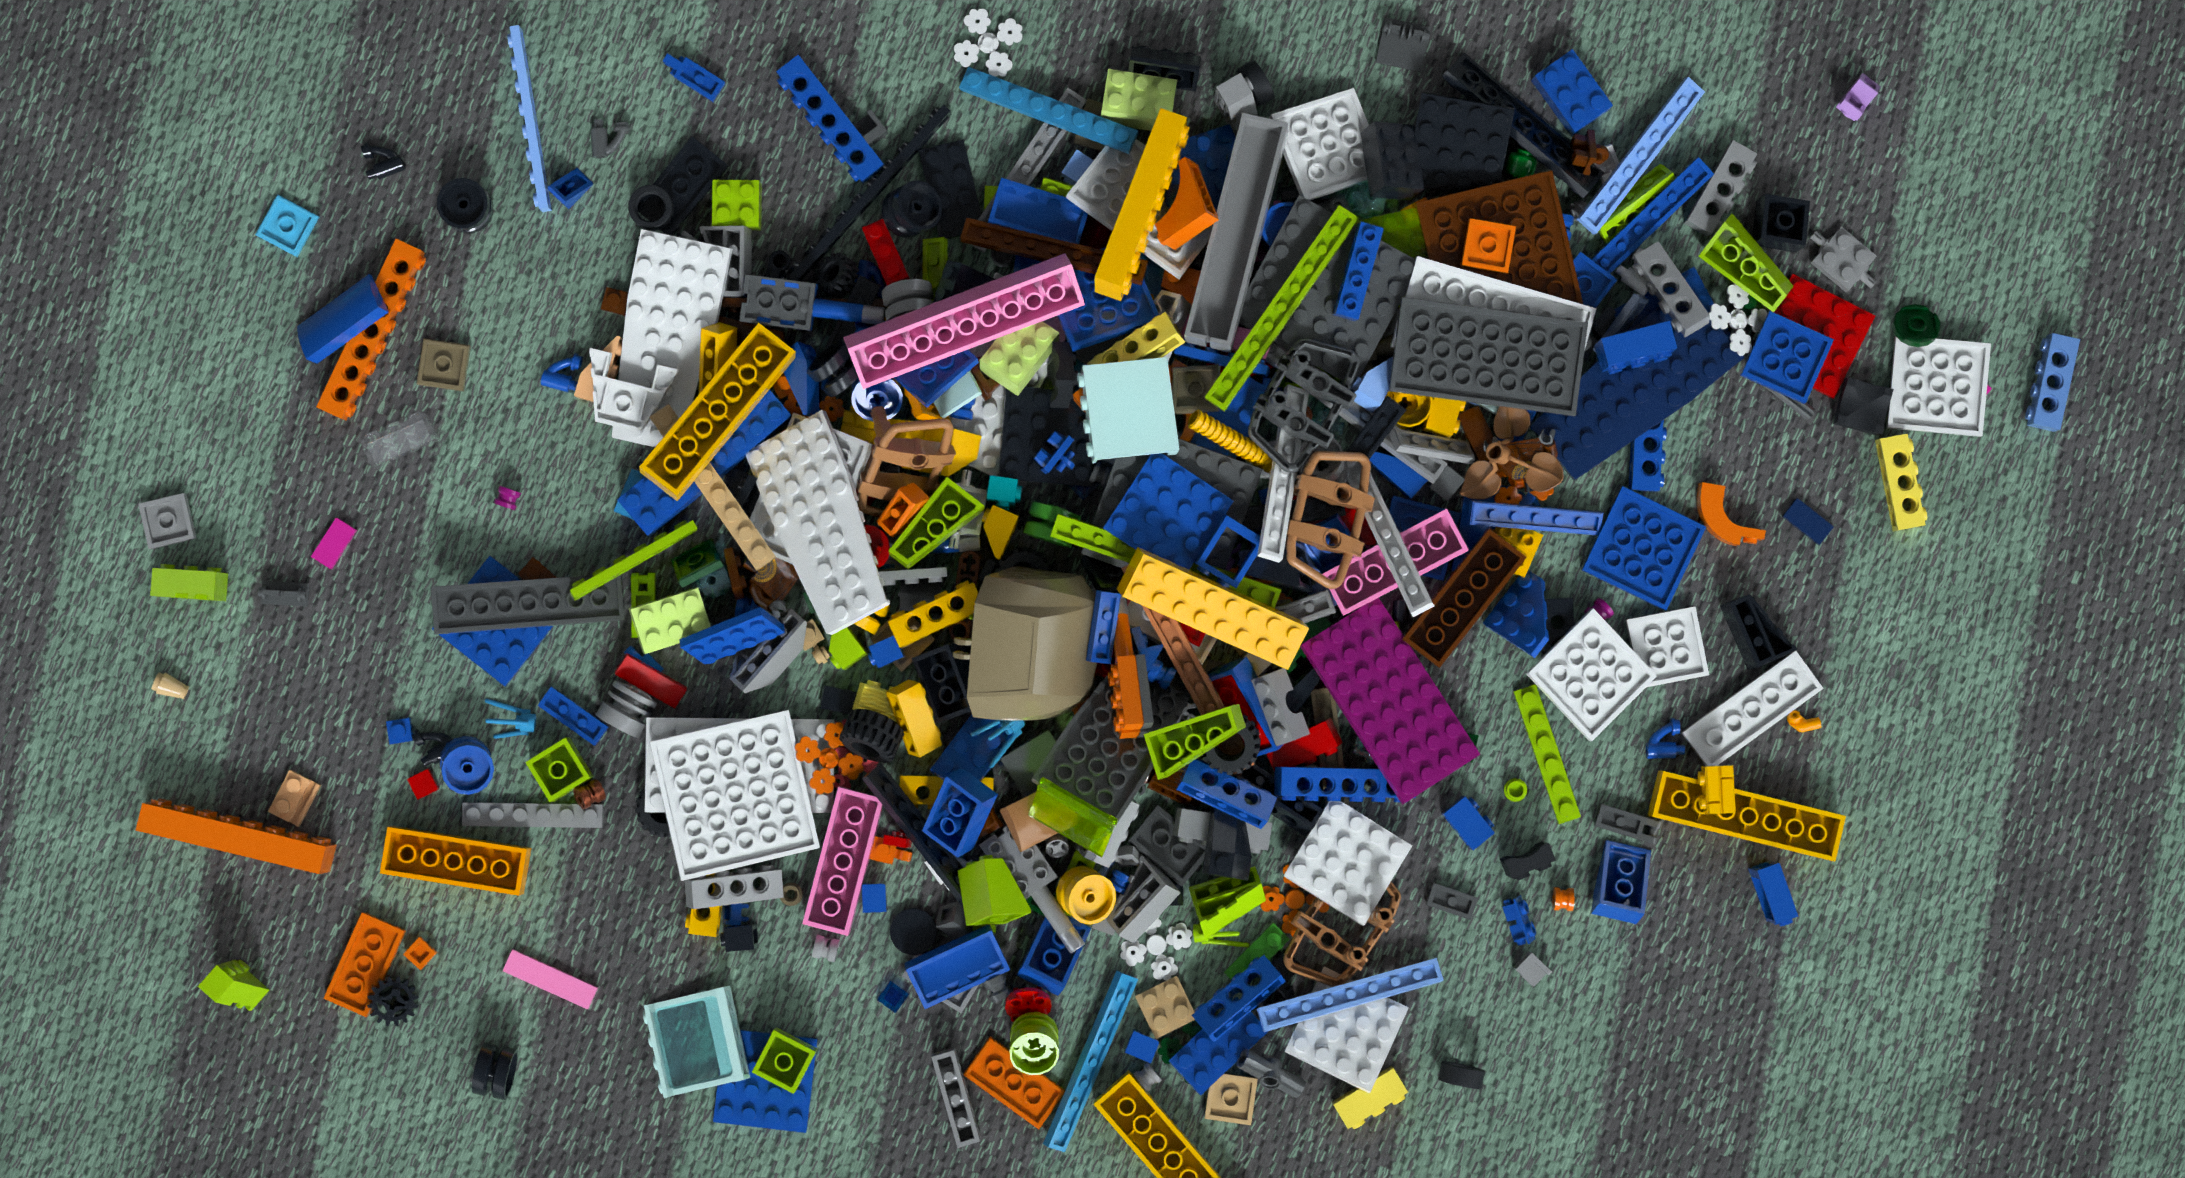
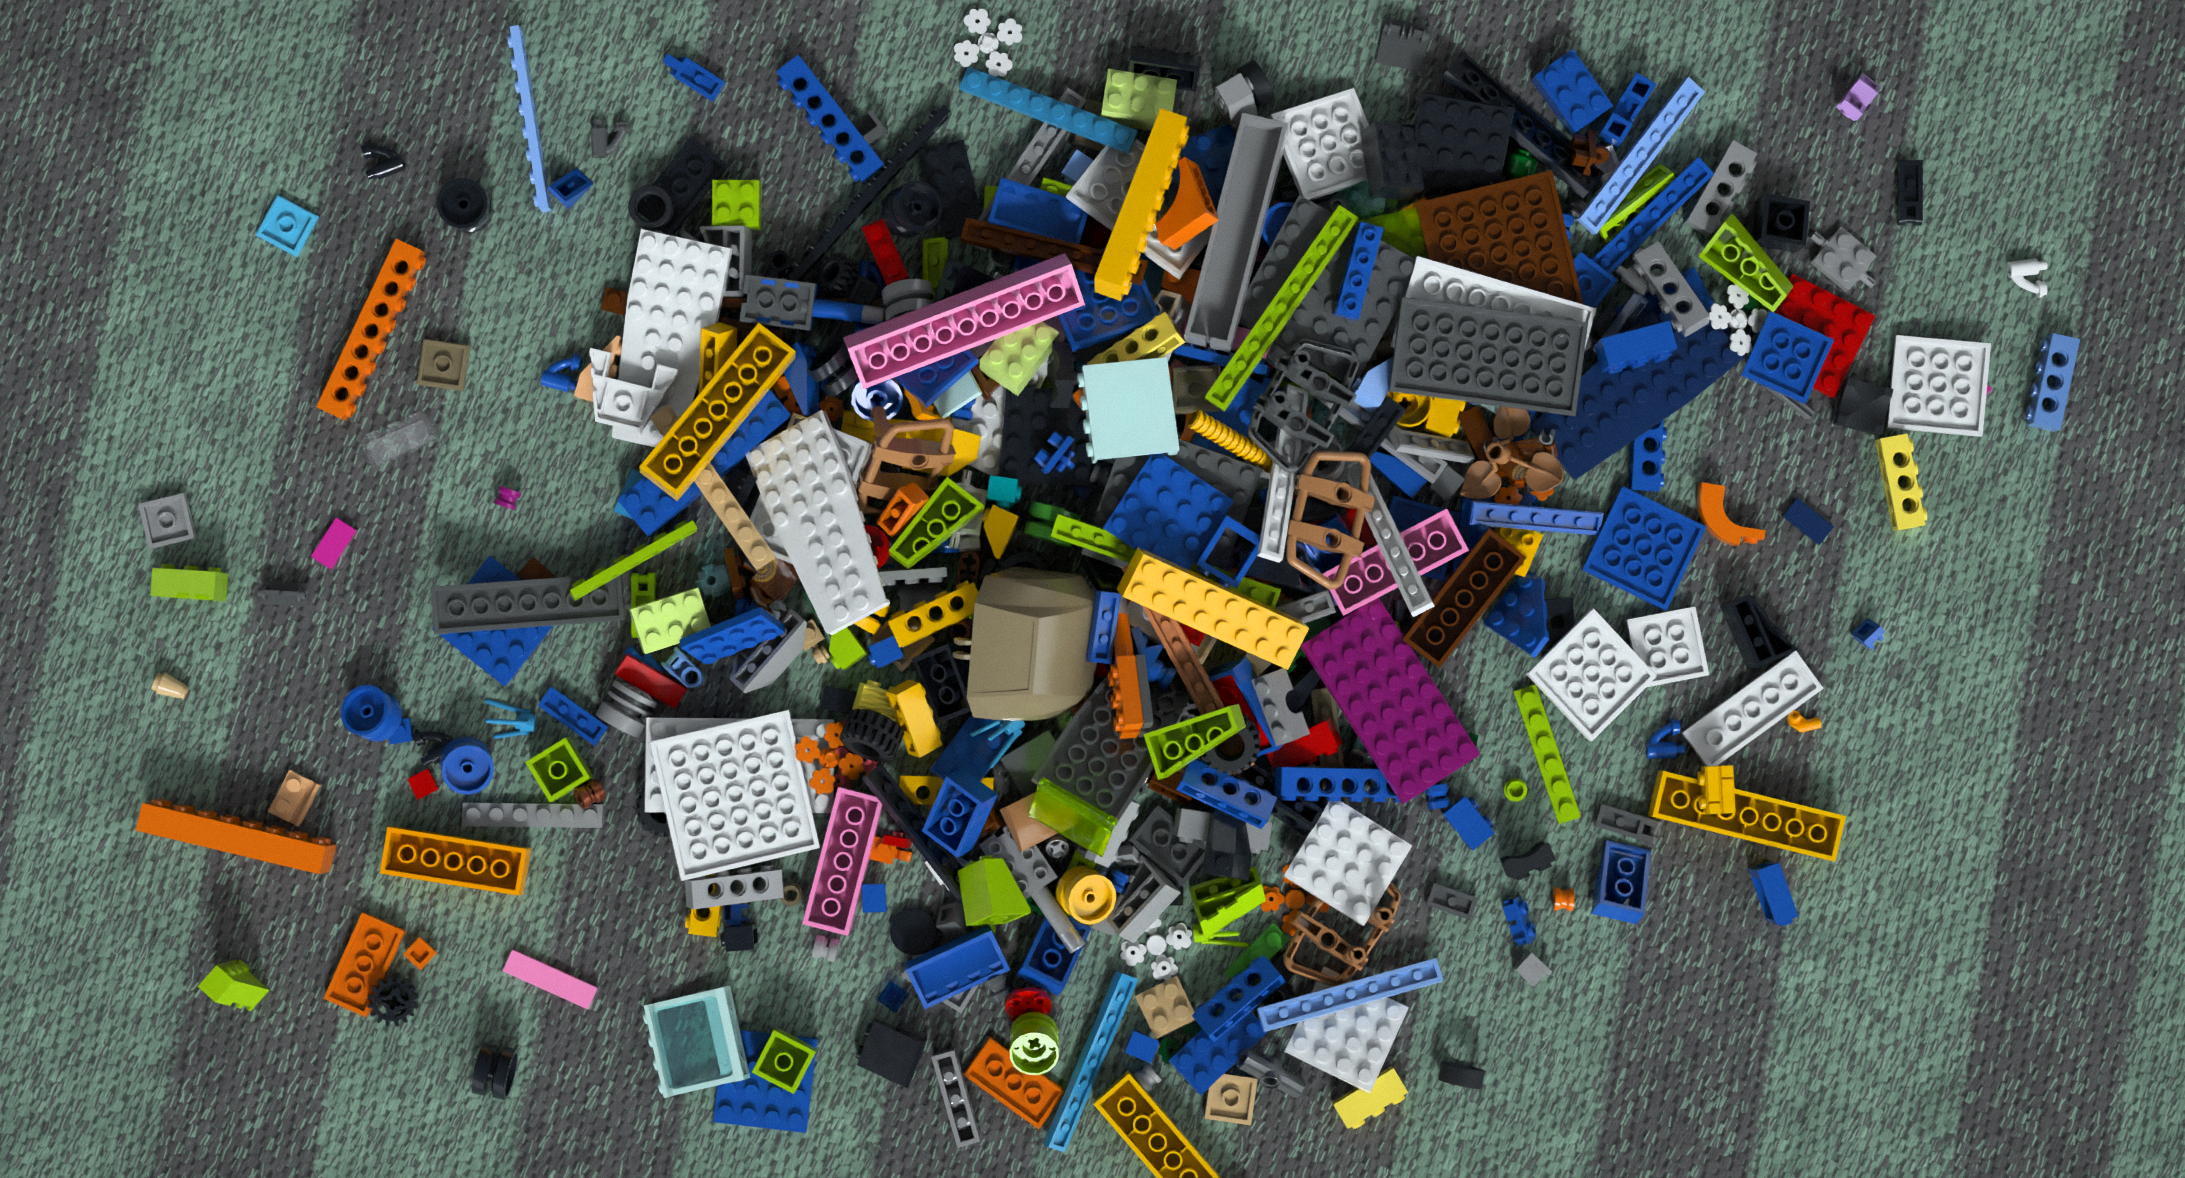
blue slope [297,274,389,364] -> none
dark green tile [671,538,724,588] -> none
orange plate [1461,218,1516,273] -> none
magenta wheel [1584,598,1614,620] -> none
dark green tile [1892,304,1941,347] -> none
none -> blue wheel [341,685,402,742]
none -> medium blue piece [660,647,705,688]
none -> black slope [855,1019,928,1088]
none -> blue wheel [1425,783,1451,810]
none -> blue arch [1597,72,1656,149]
none -> blue tile [1851,618,1885,650]
none -> black plate [1897,160,1923,226]
none -> white plant [2007,258,2047,298]

